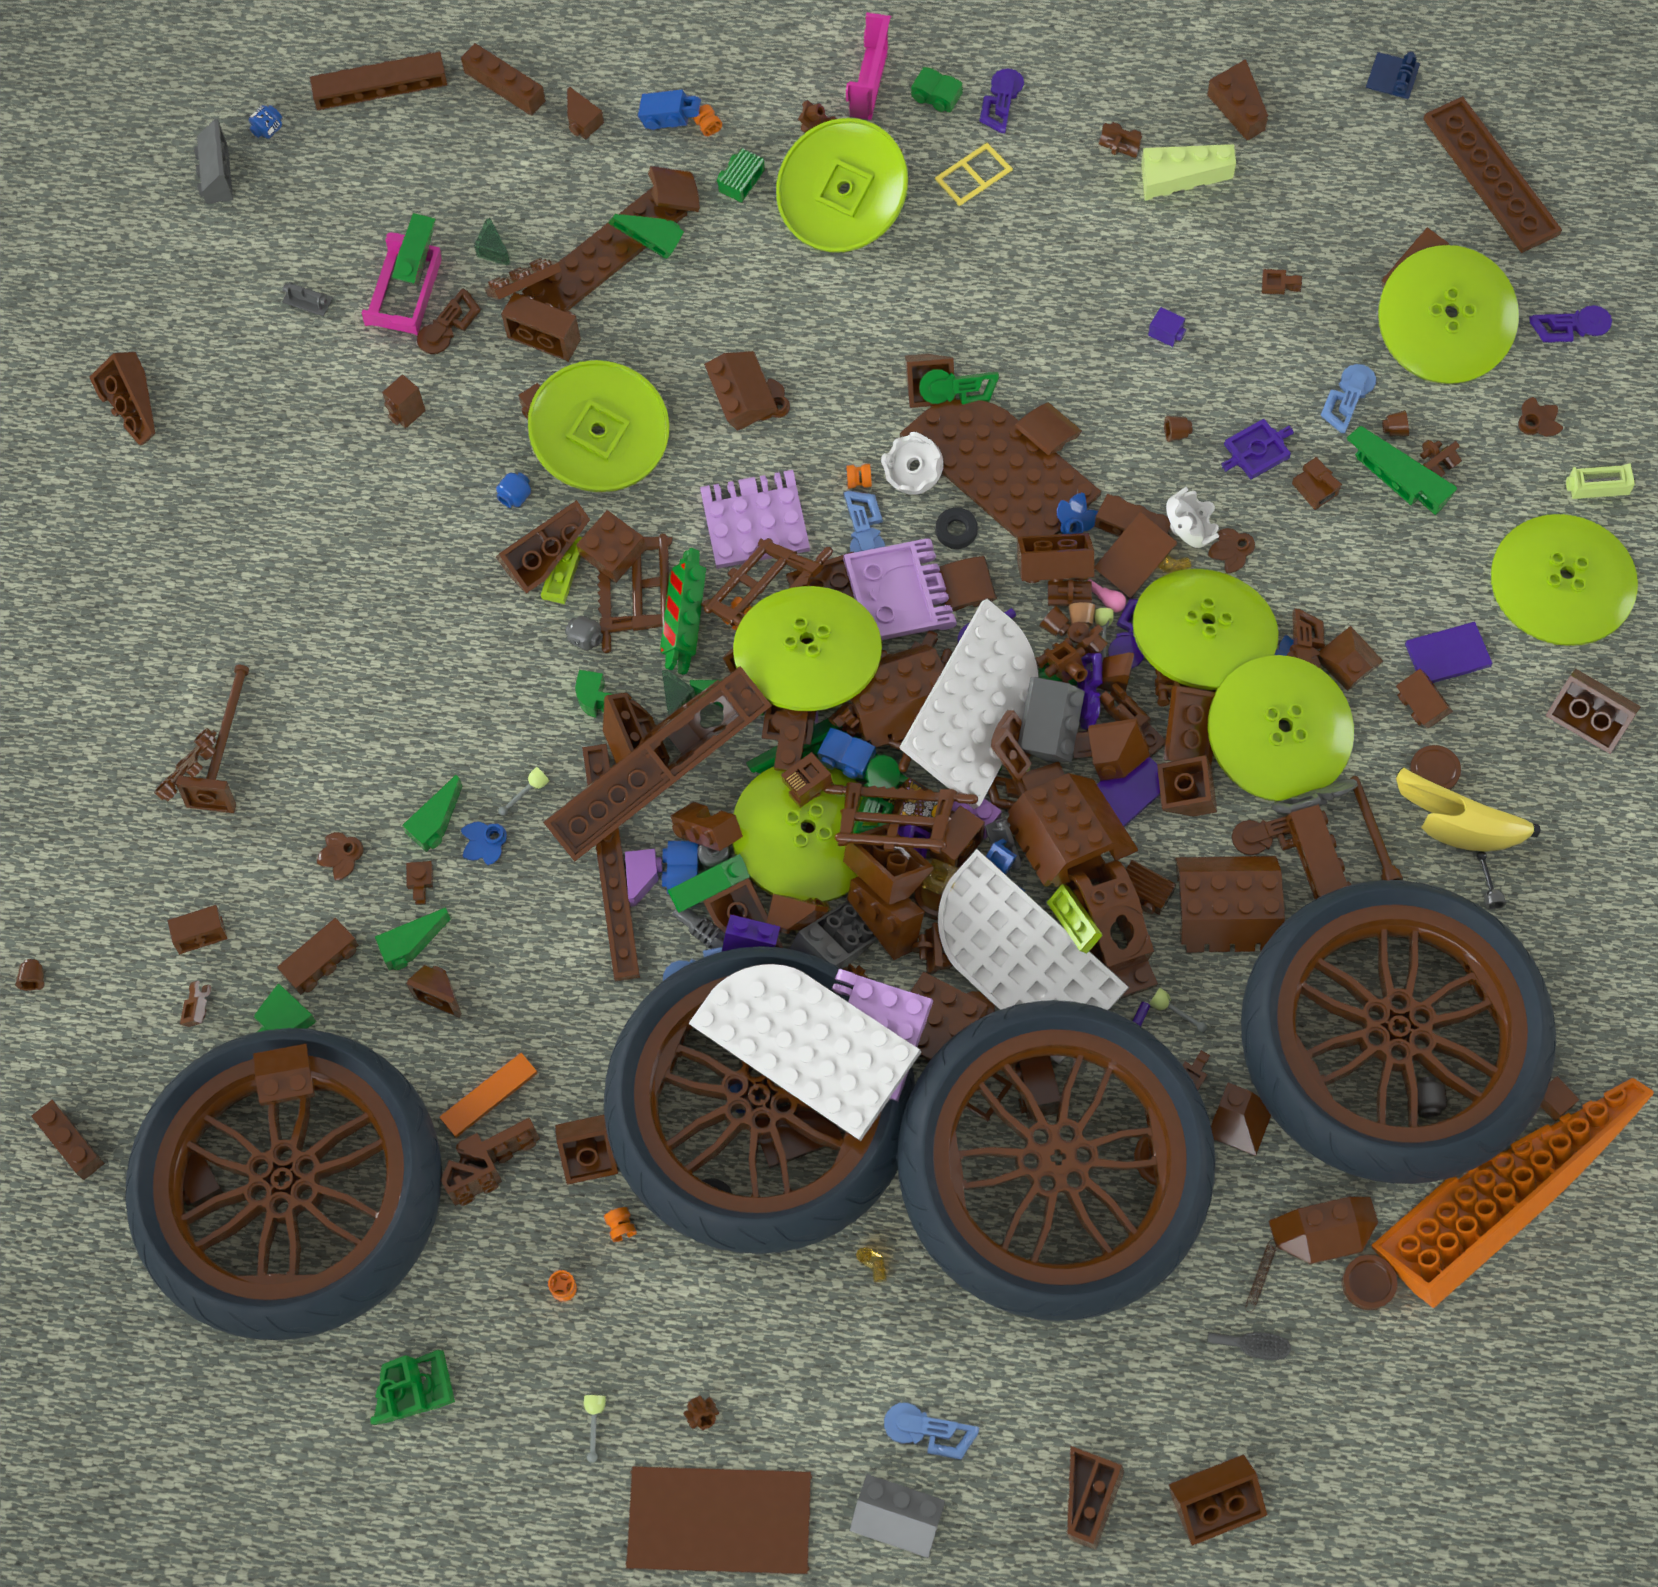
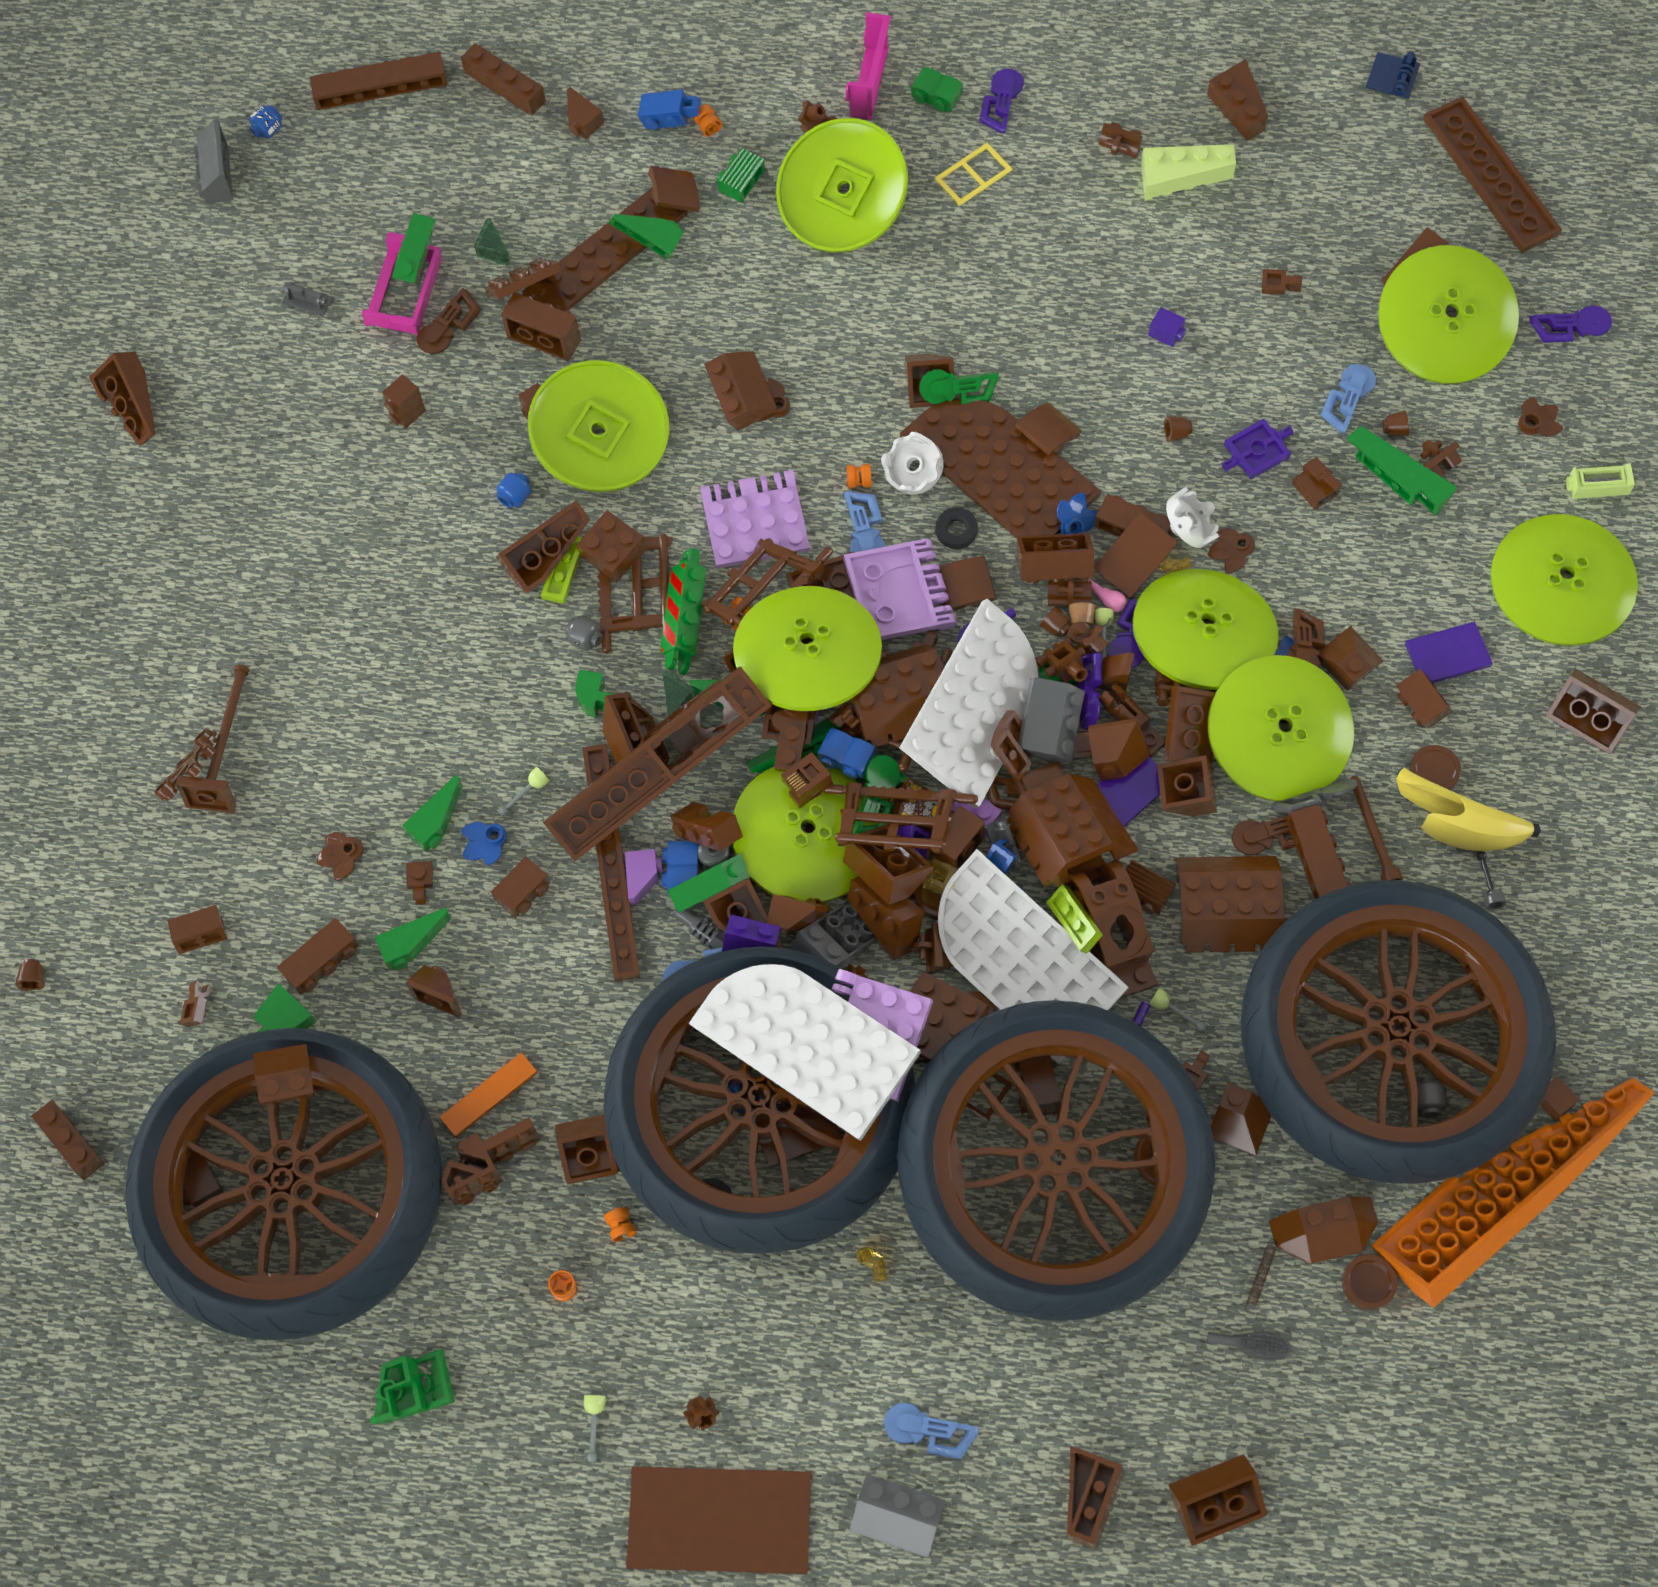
none -> reddish brown brick [491,857,550,918]

